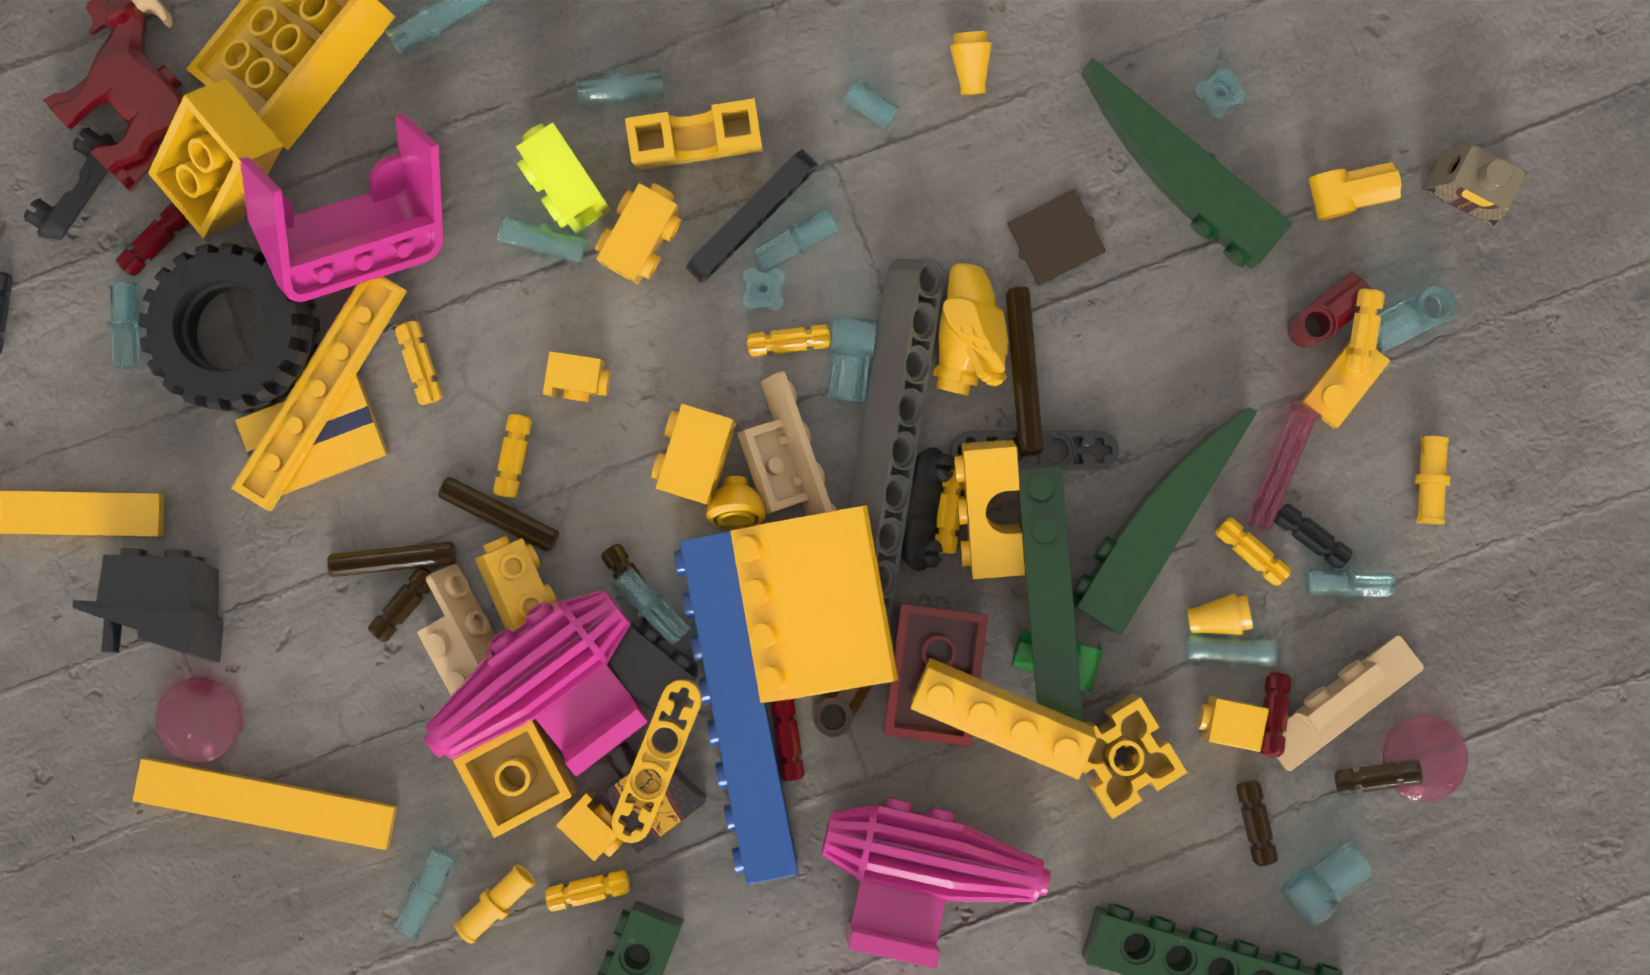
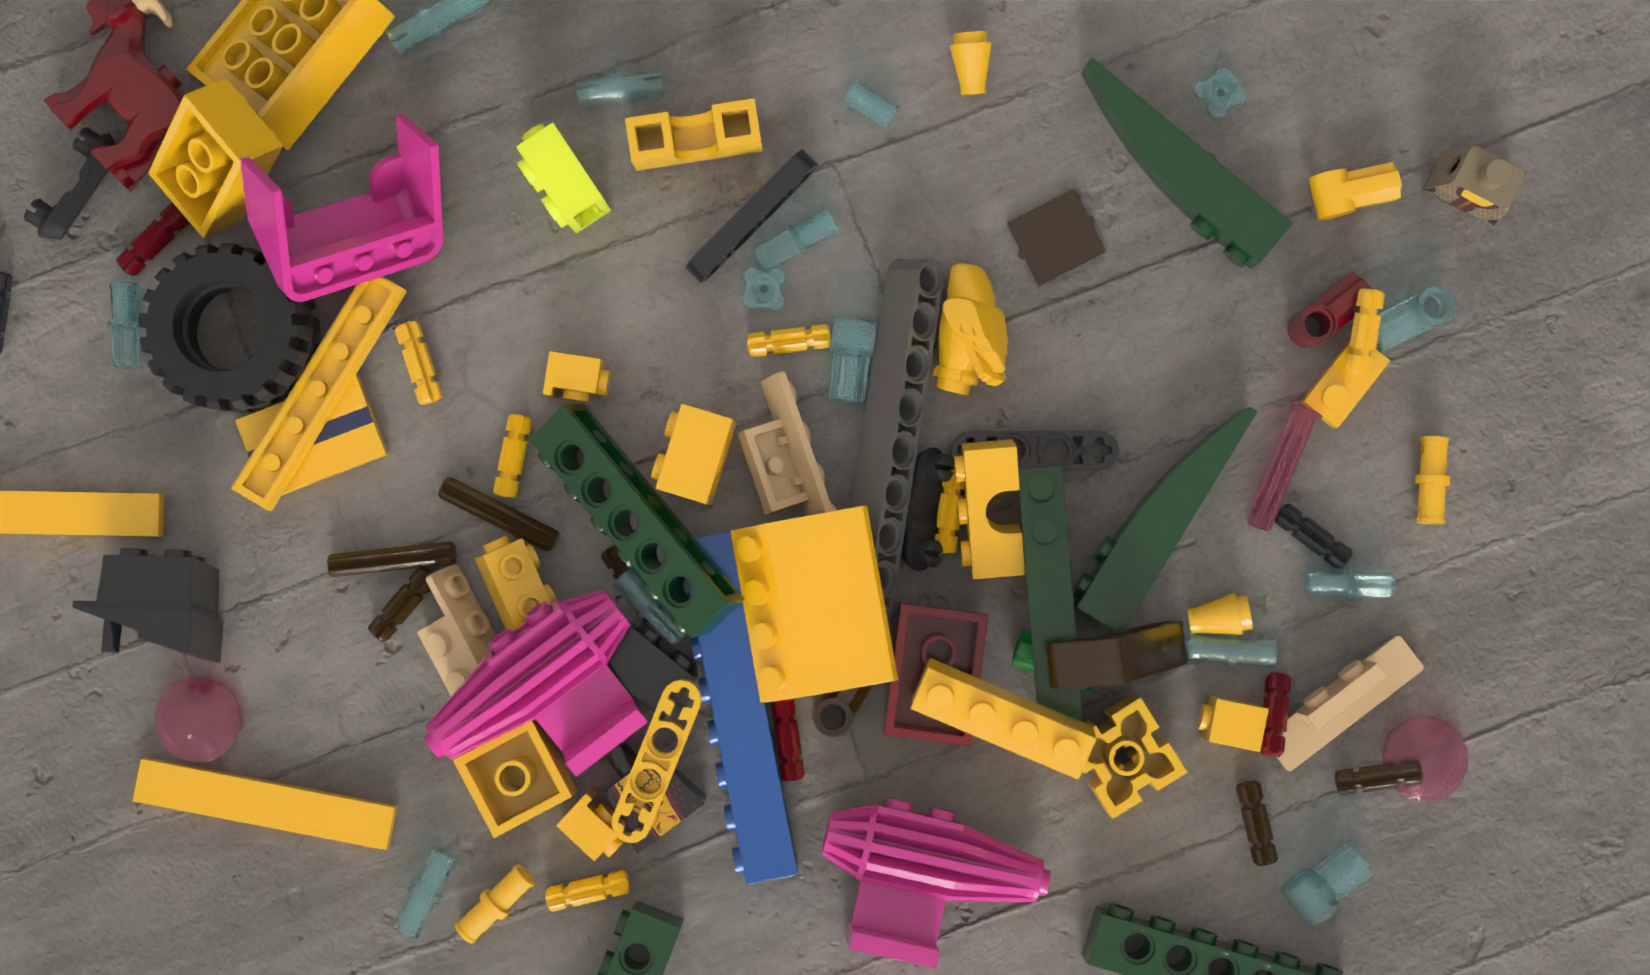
clear light blue pin [497,216,588,264] -> none
yellow brick [595,183,682,286] -> none
yellow brick [706,476,766,530] -> none
dark brown axle [1006,287,1043,455] -> none
yellow axle [1215,517,1291,586] -> none
none -> dark green brick [530,404,745,638]
none -> dark brown beam [1045,620,1188,689]

